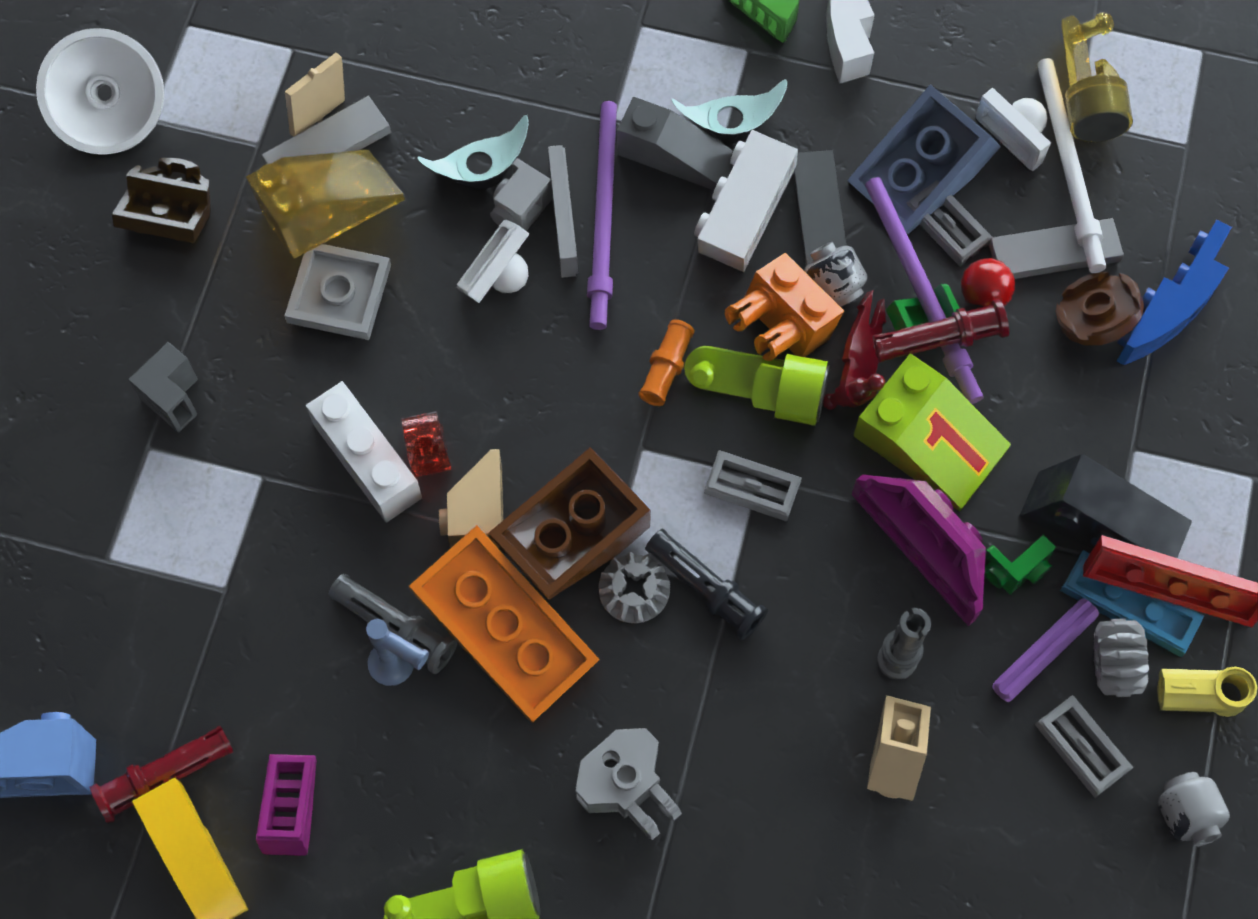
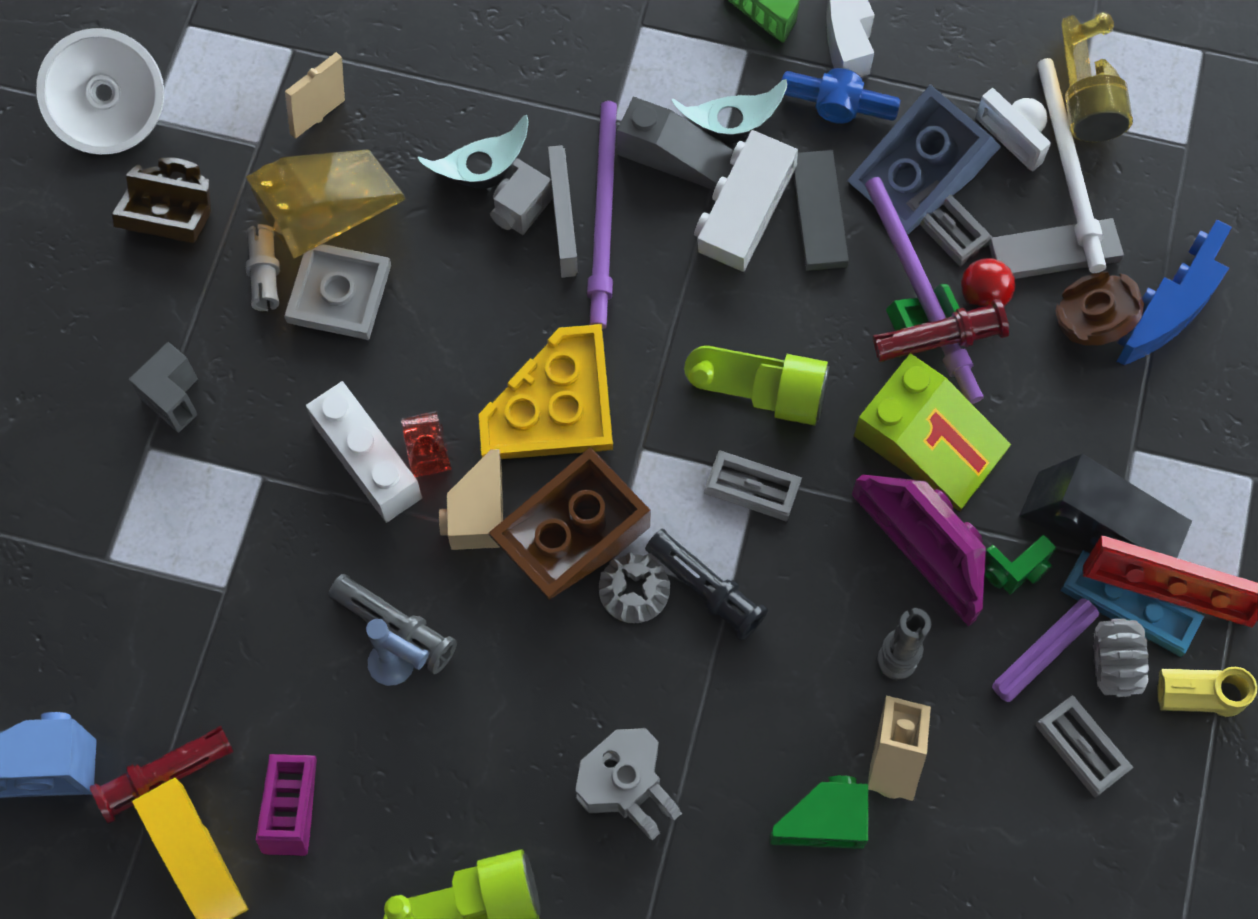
light grey tile [262,95,391,192] -> none
orange plate [408,525,600,723] -> none
white tile [456,220,529,303] -> none
orange pin [639,319,695,406] -> none
orange brick [725,253,844,361] -> none
light grey head [804,242,867,307] -> none
dark red piece [823,290,886,410] -> none
light grey head [1158,772,1230,846] -> none
none -> light grey pin [245,224,280,311]
none -> yellow plate [479,324,613,459]
none -> green slope [770,775,868,849]
none -> blue axle [781,68,900,124]

